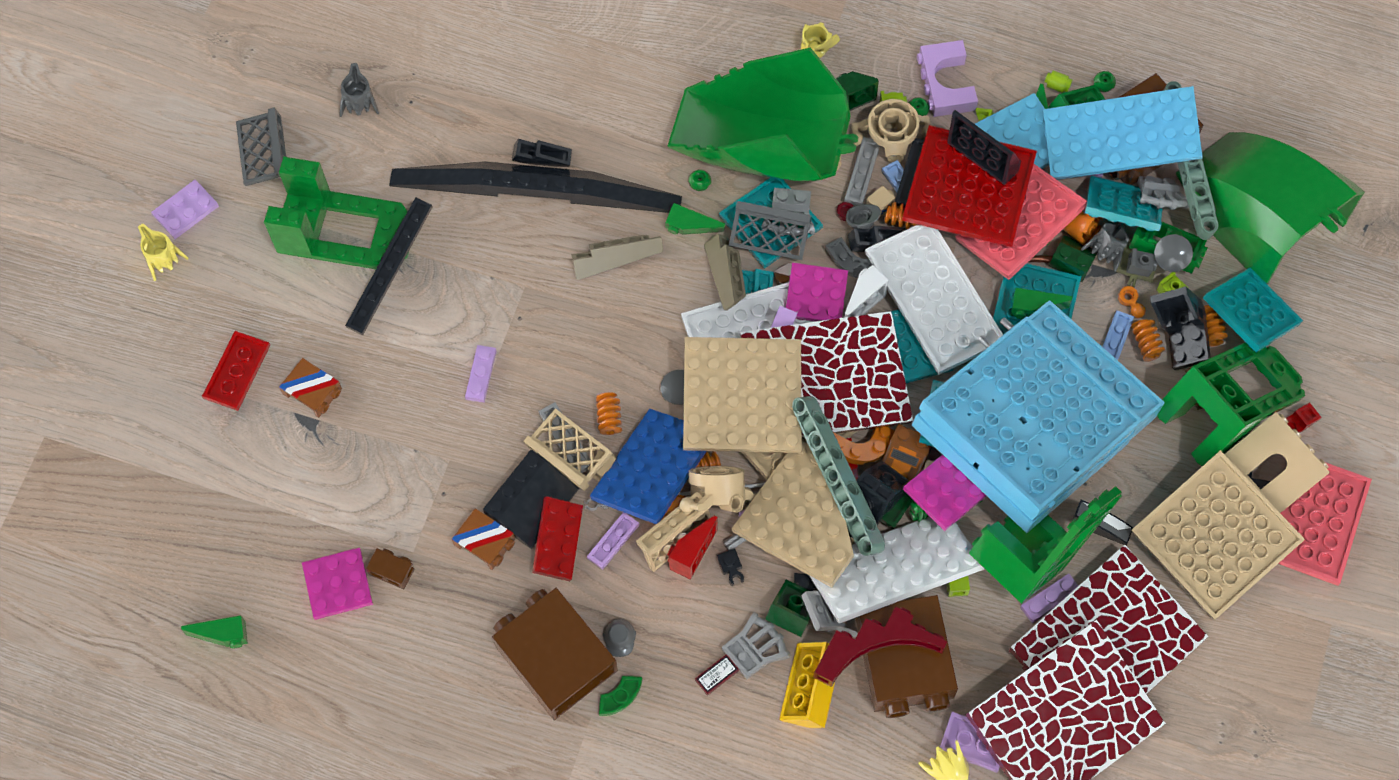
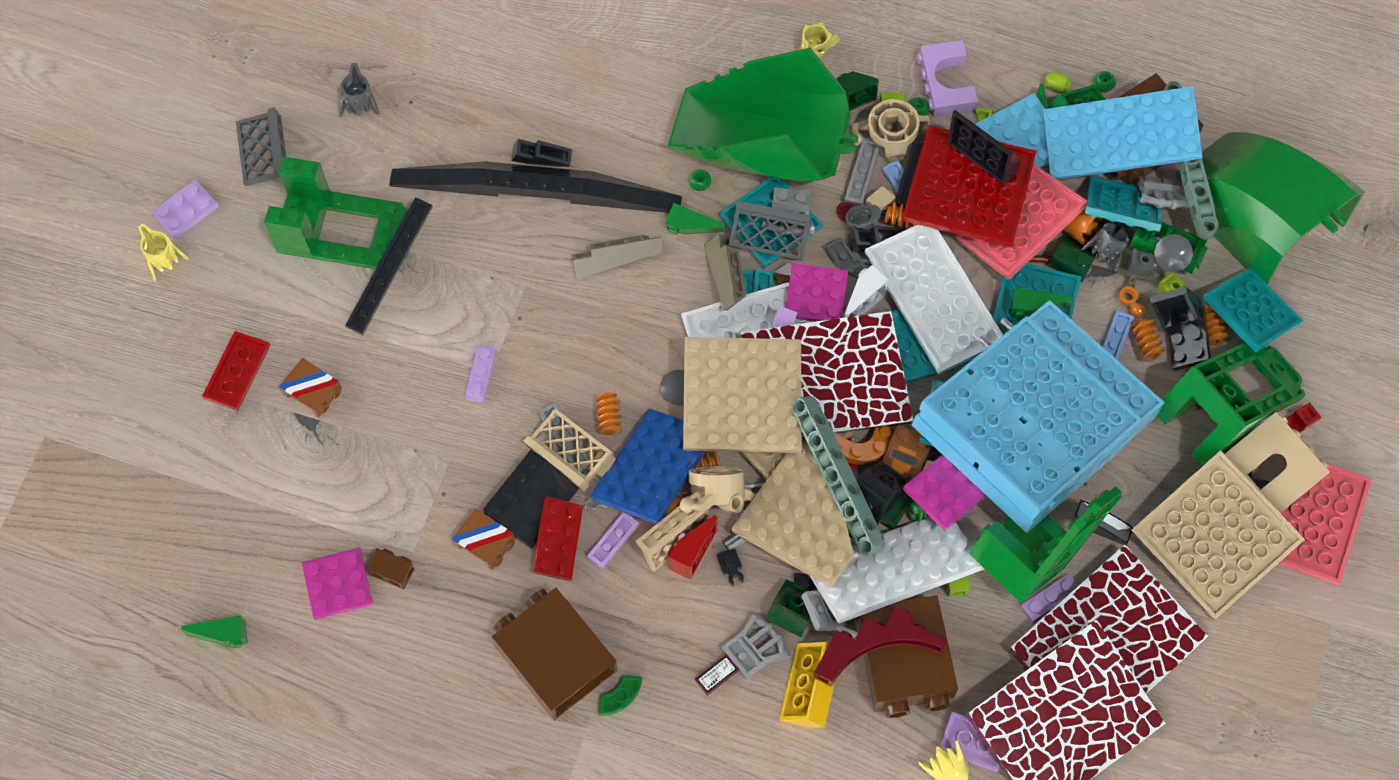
dark grey hat [603,619,636,657] -> none

